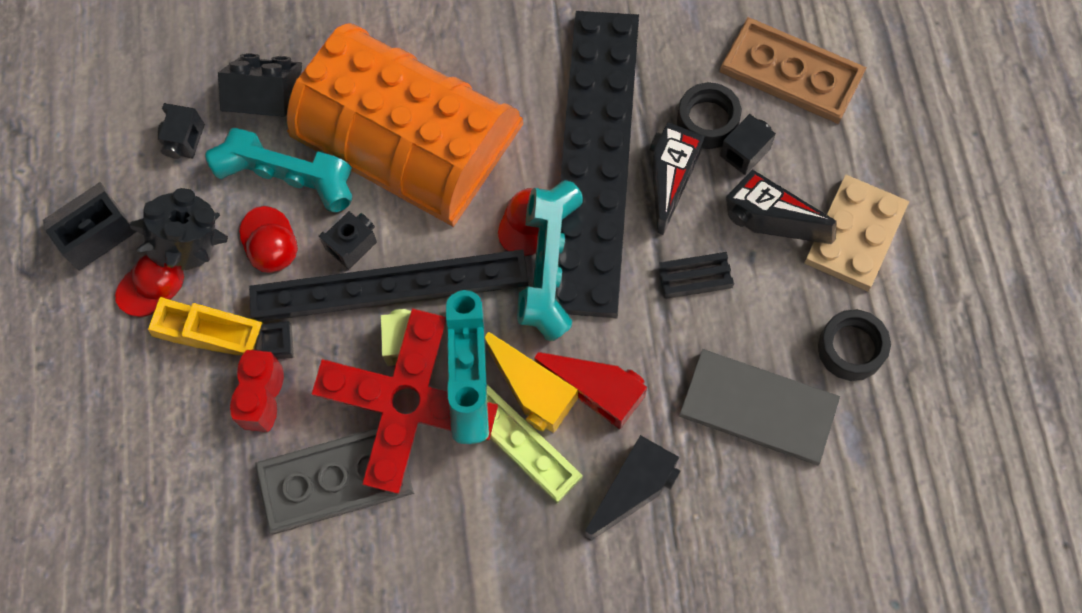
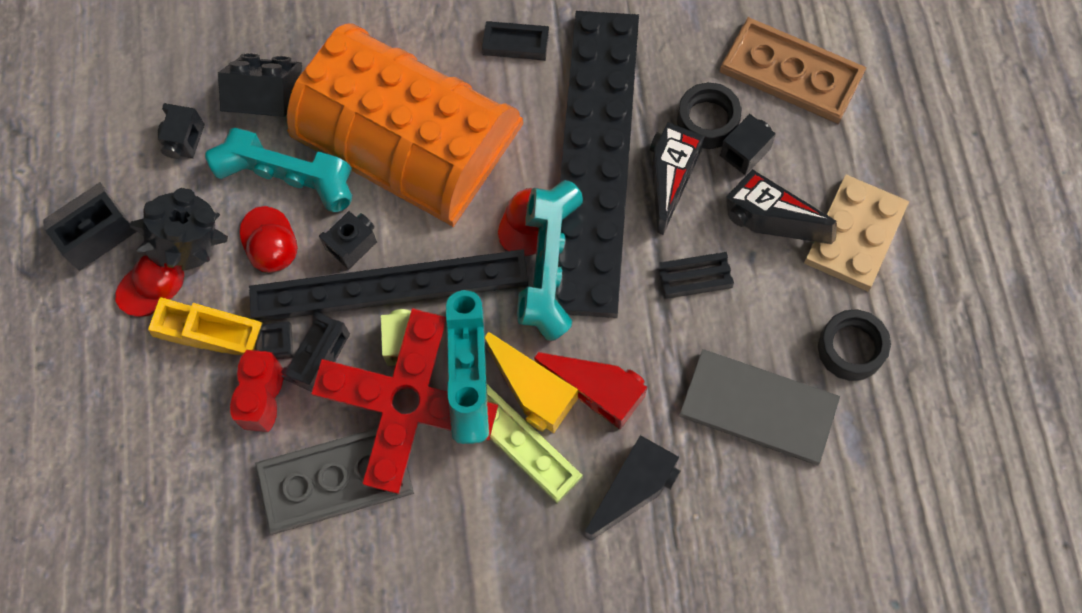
none -> black hinge [281,312,350,392]
none -> black tile [482,21,549,61]

